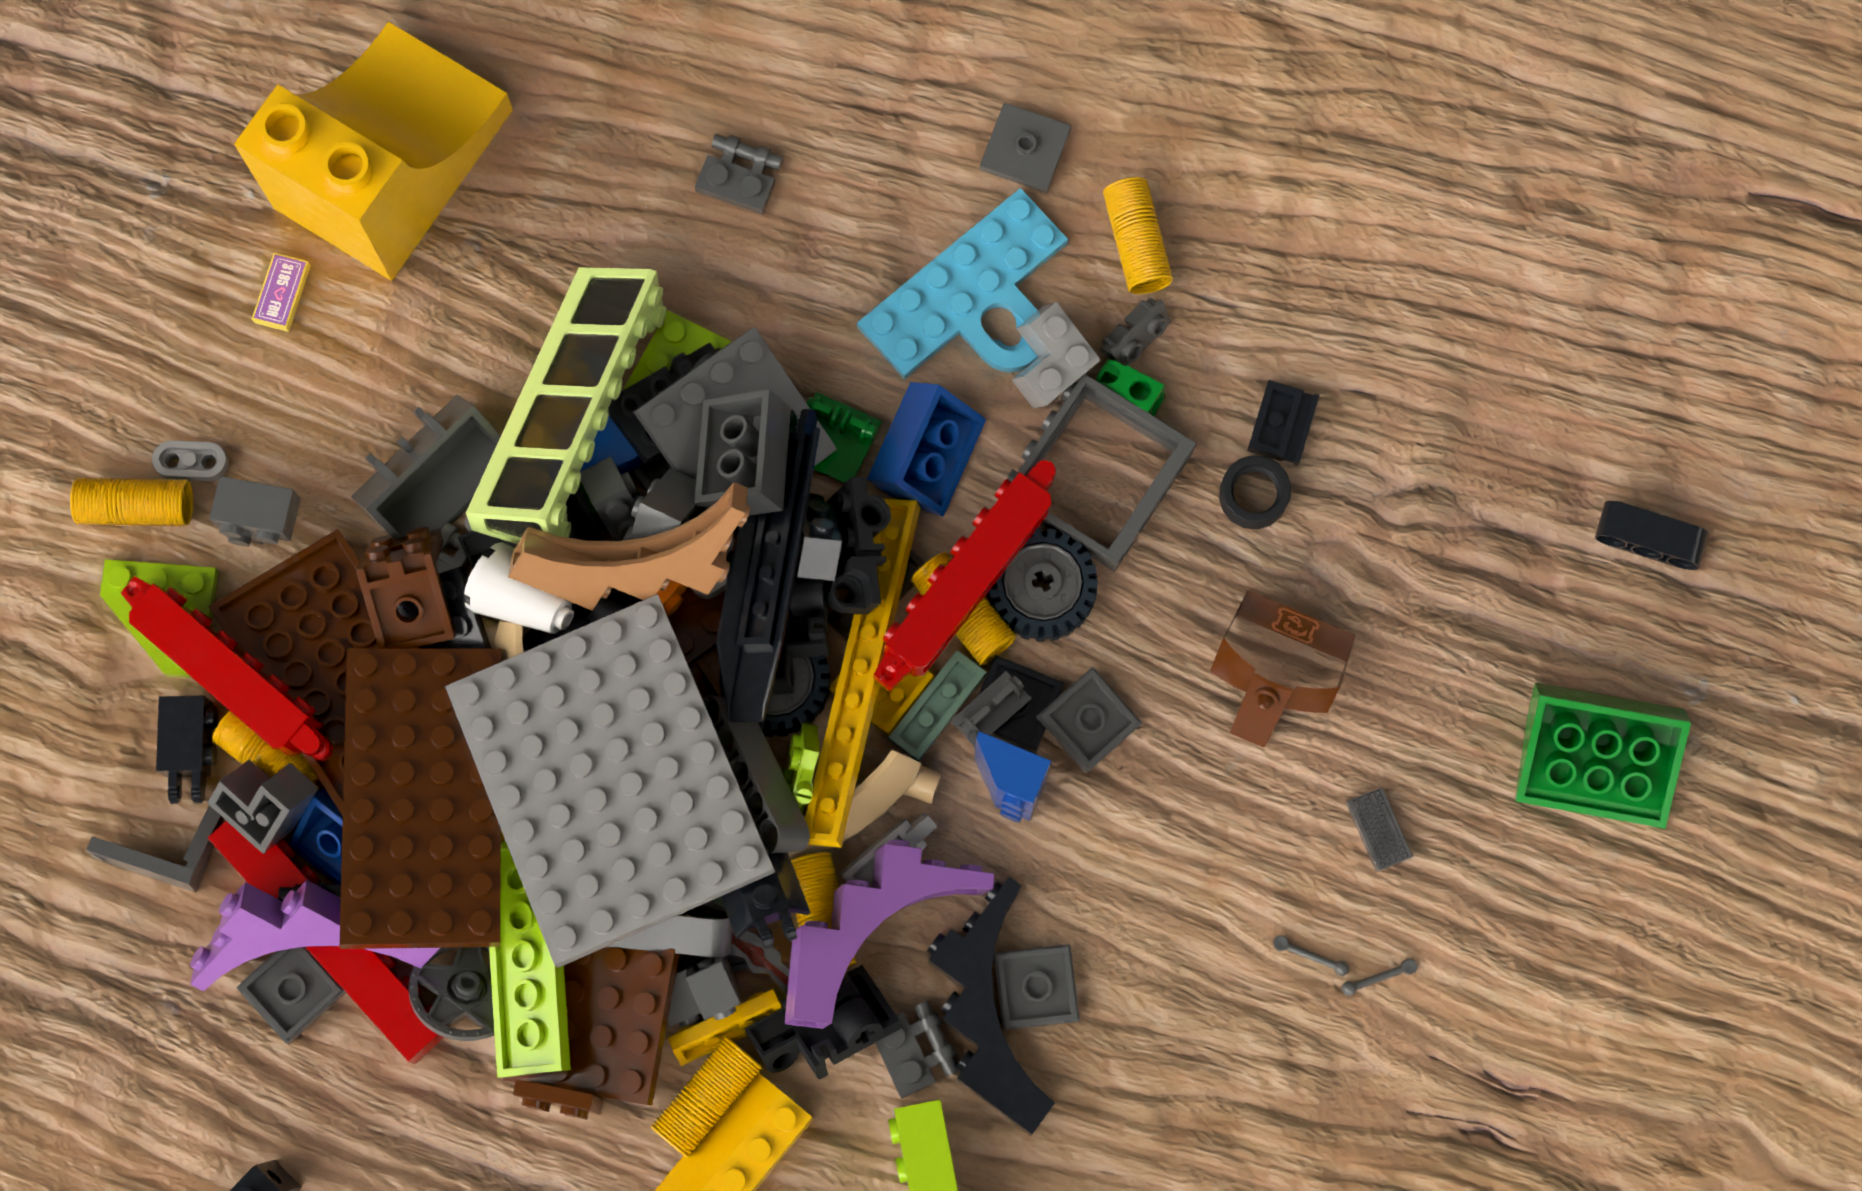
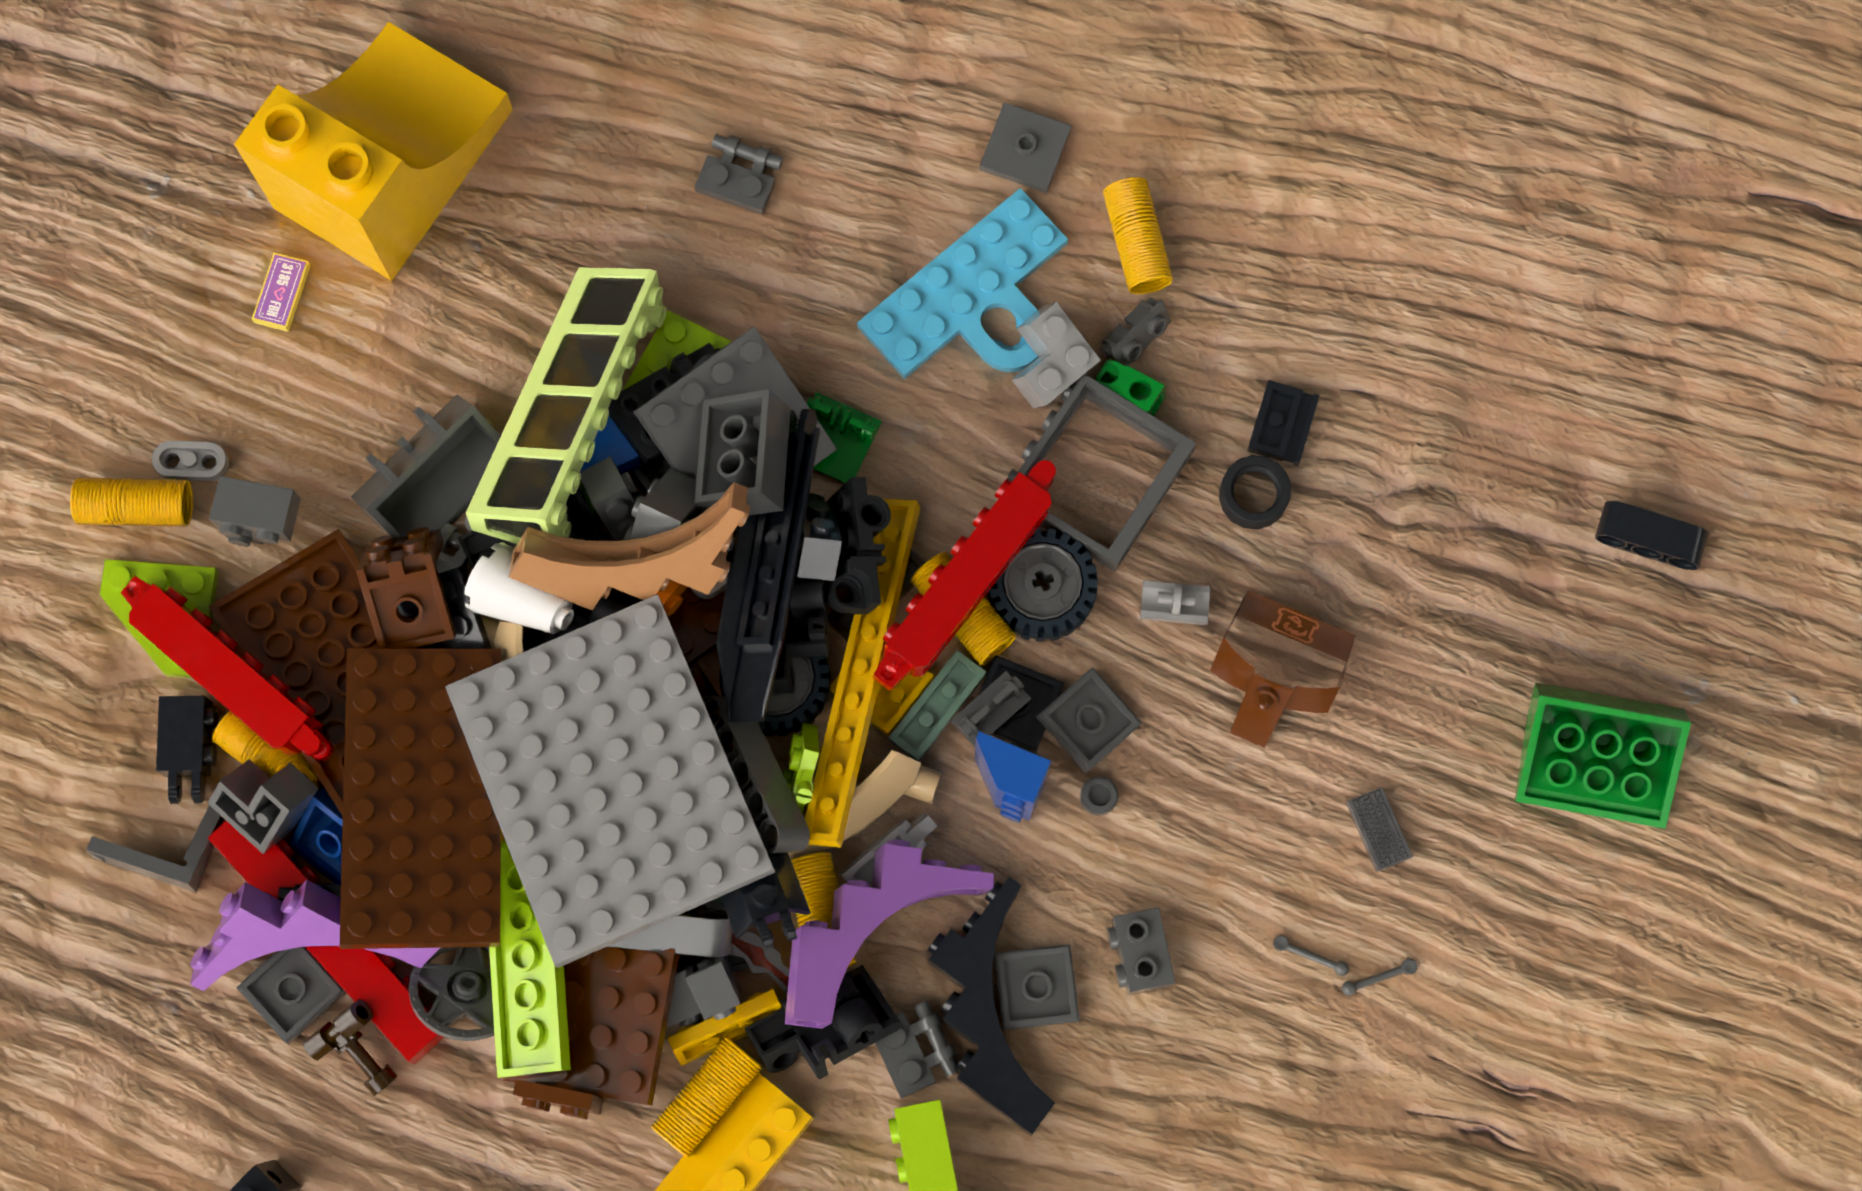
blue slope [867,382,986,517] -> none
none -> dark brown bar [303,999,398,1096]
none -> dark grey tile [1080,777,1118,816]
none -> dark grey brick [1106,907,1175,996]
none -> light grey hips [1140,580,1211,625]

